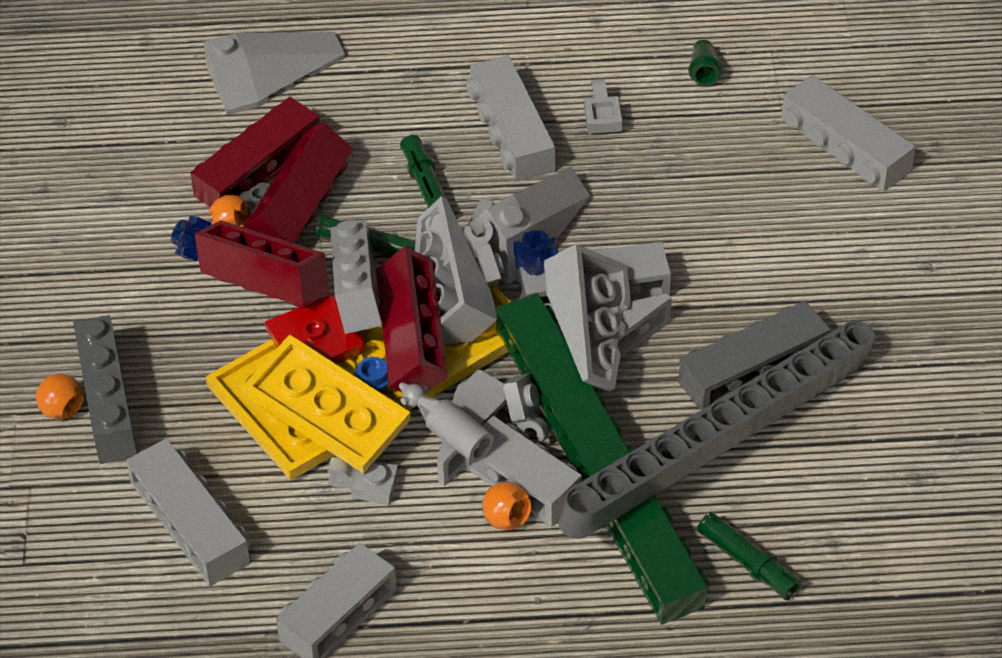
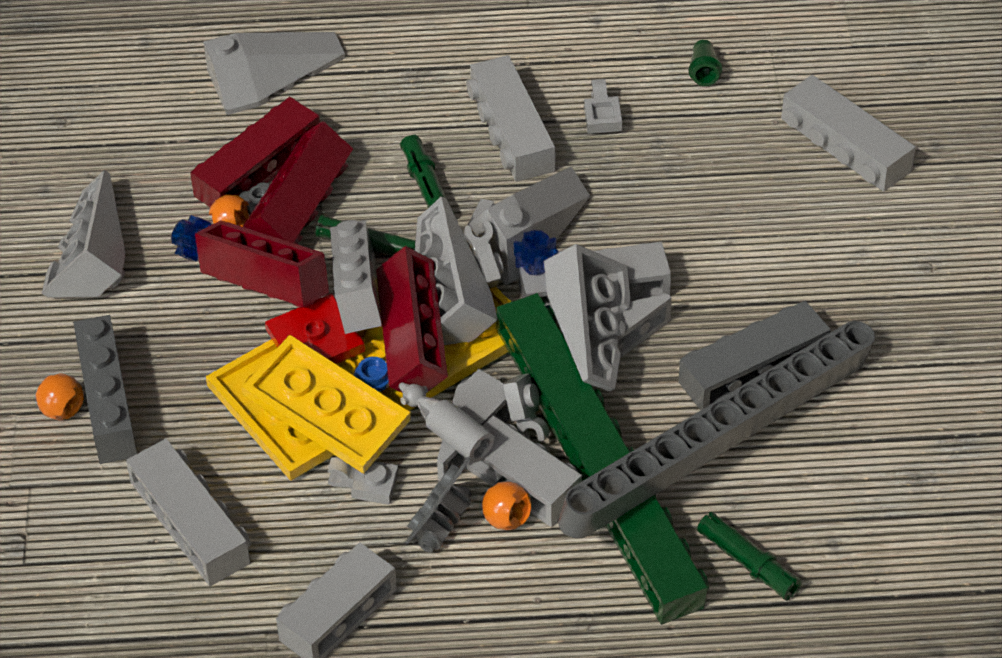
none -> light grey wedge [42,170,126,298]
none -> dark grey hinge [404,456,472,553]

